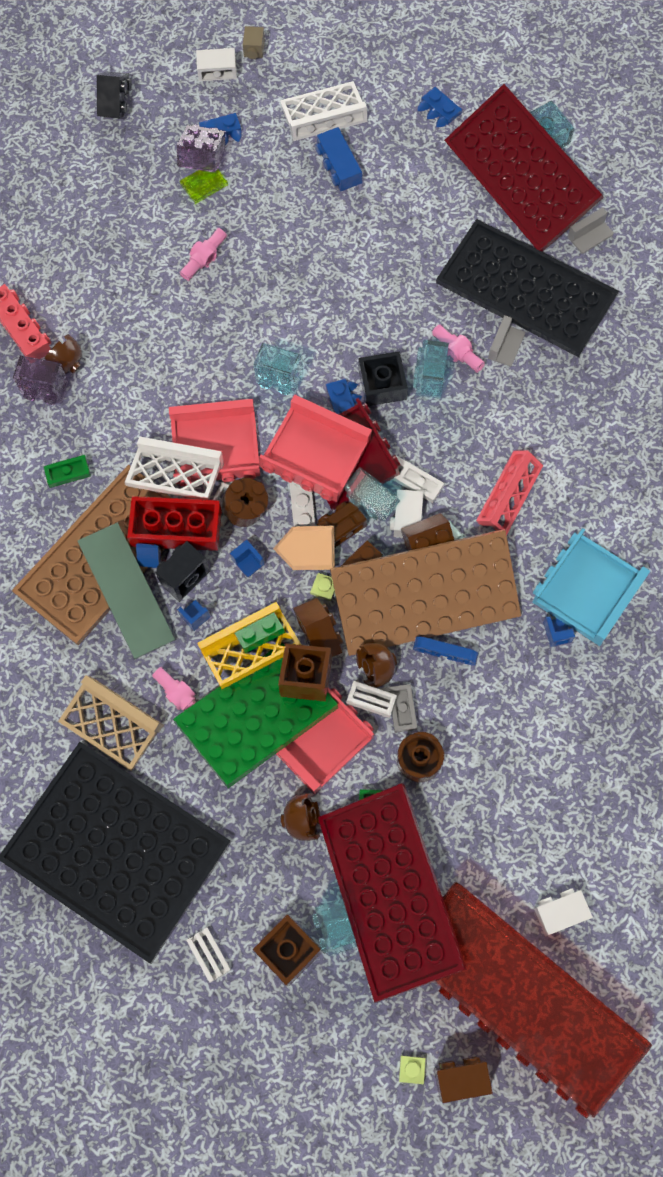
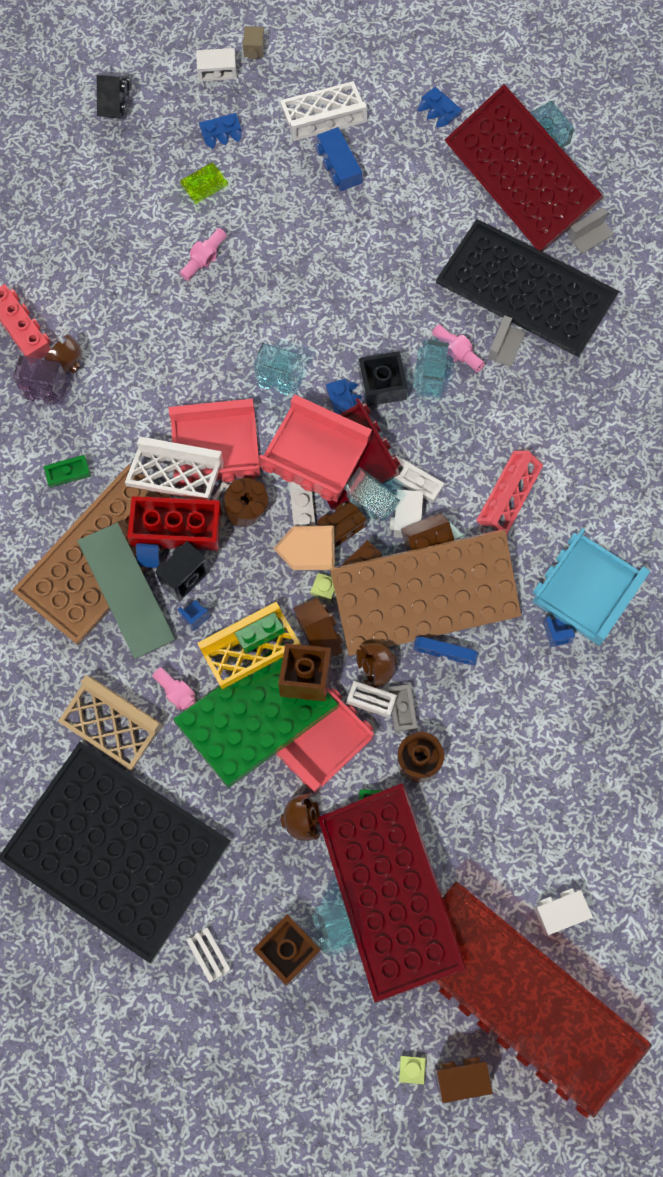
clear purple brick [177,124,225,173] -> none
blue panel [230,540,265,577] -> none

